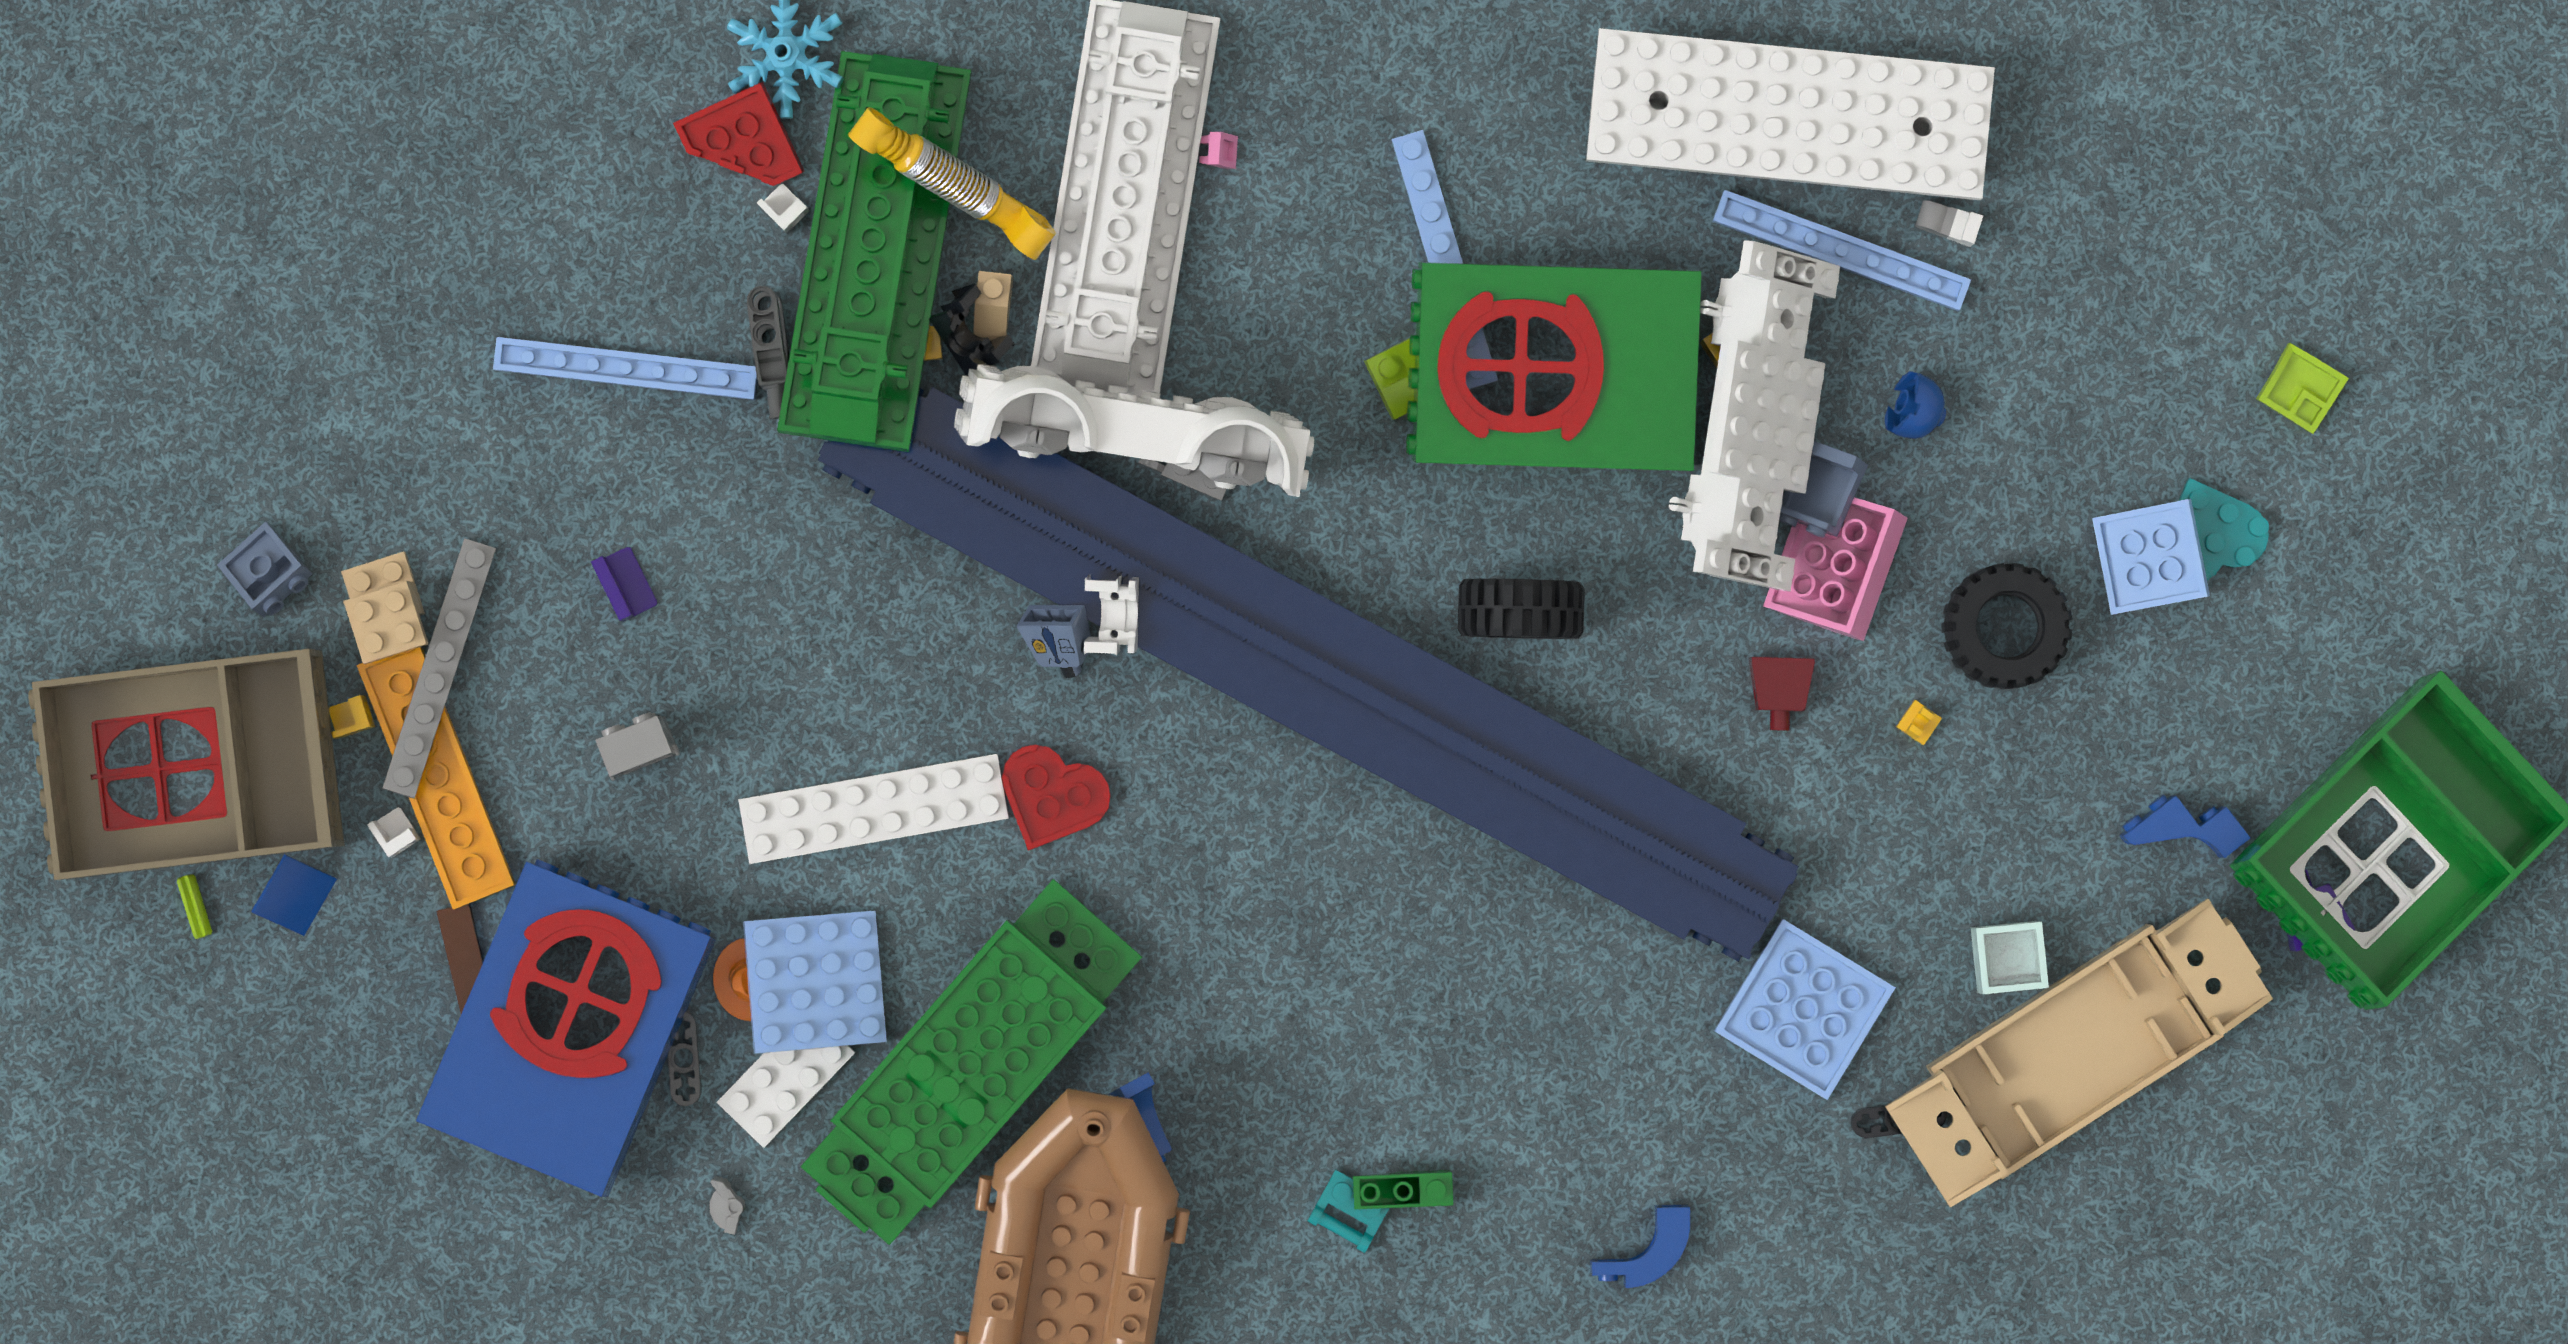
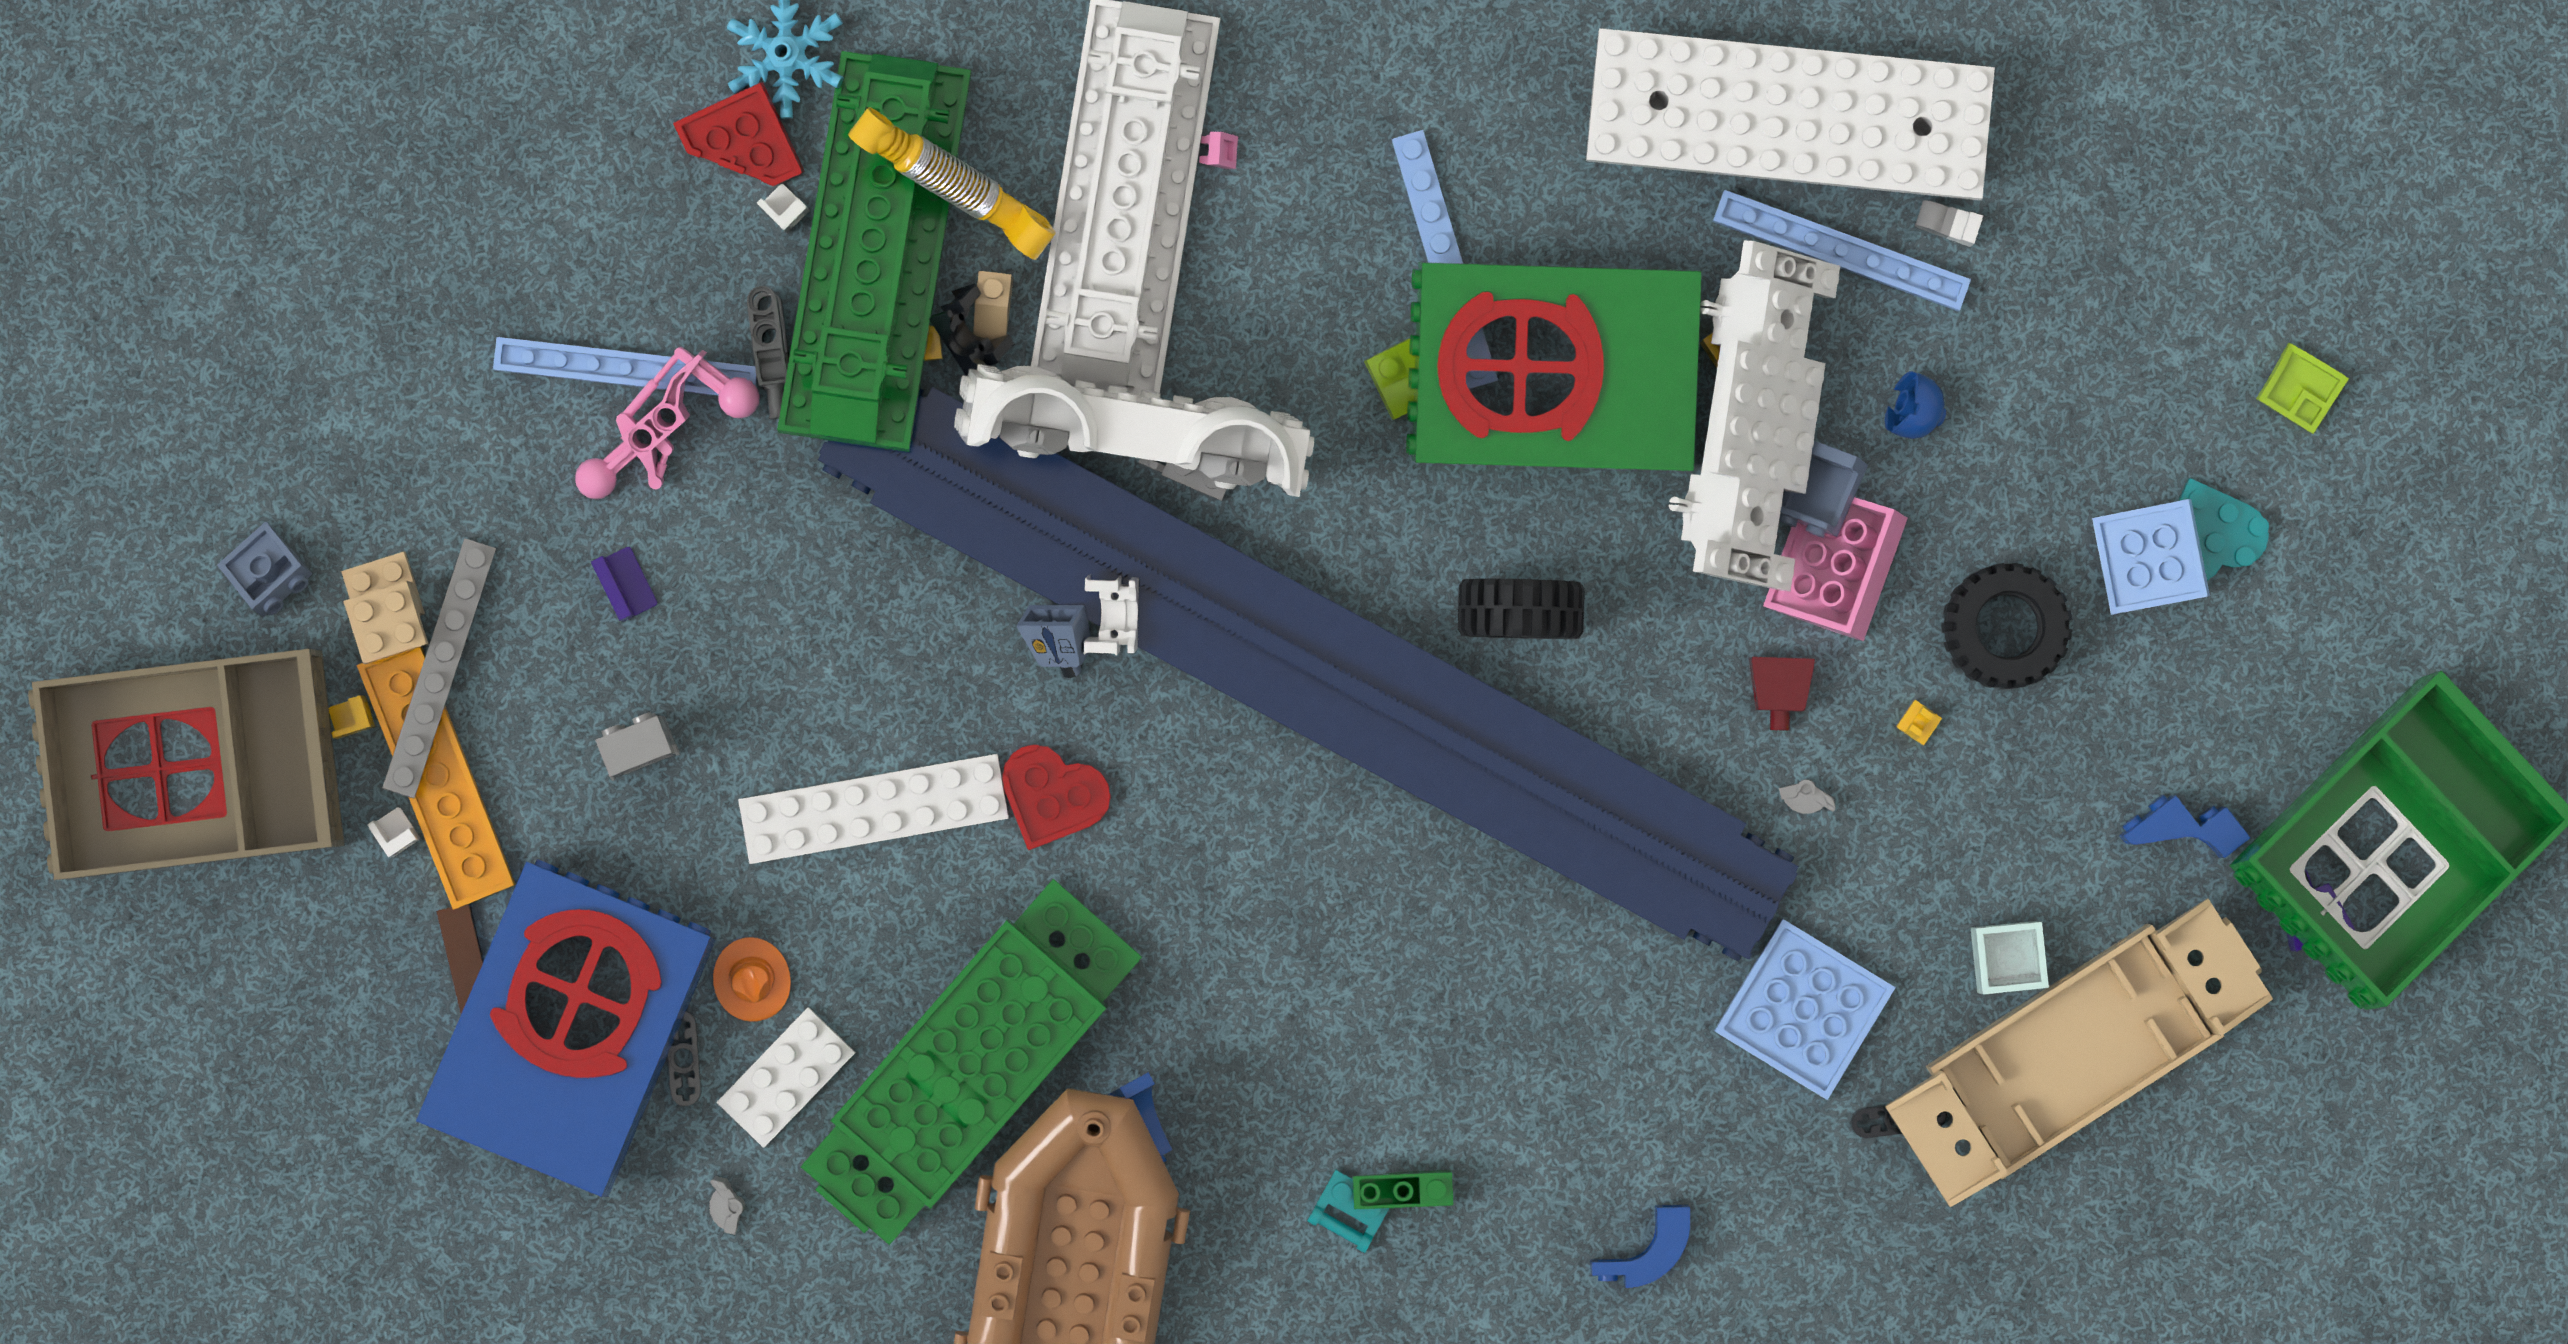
lime axle [177,874,212,939] -> none
blue piece [251,854,337,936] -> none
light blue plate [743,911,887,1054] -> none
none -> bright pink piece [575,347,760,499]
none -> light grey piece [1779,779,1836,814]

